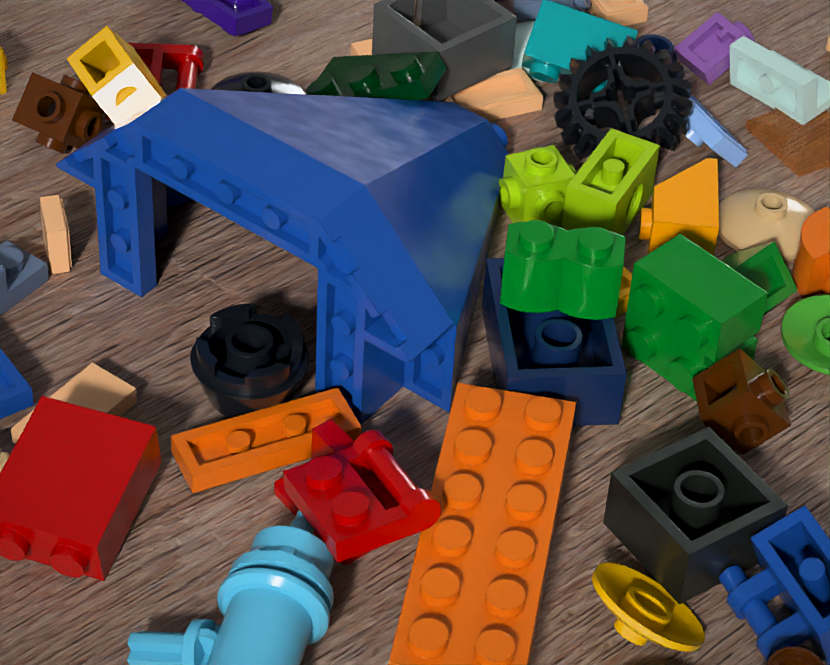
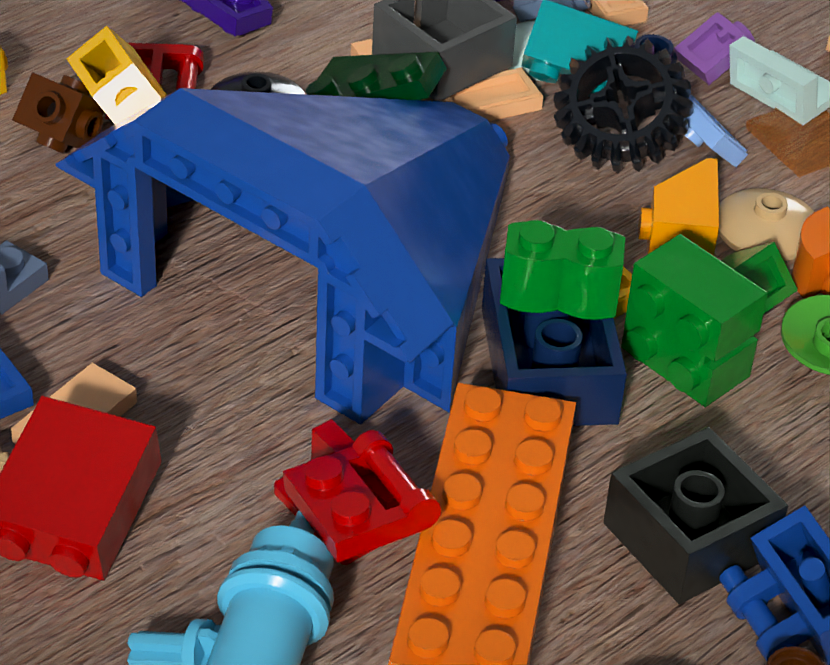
light nougat tile [39,195,72,274] -> none
orange plate [171,387,362,493] -> none
black cone [190,304,309,418] -> none
lime brick [498,145,576,228] -> none
lime brick [562,128,660,236] -> none
yellow dish [591,562,705,652] -> none
reddish brown brick [692,348,791,455] -> none

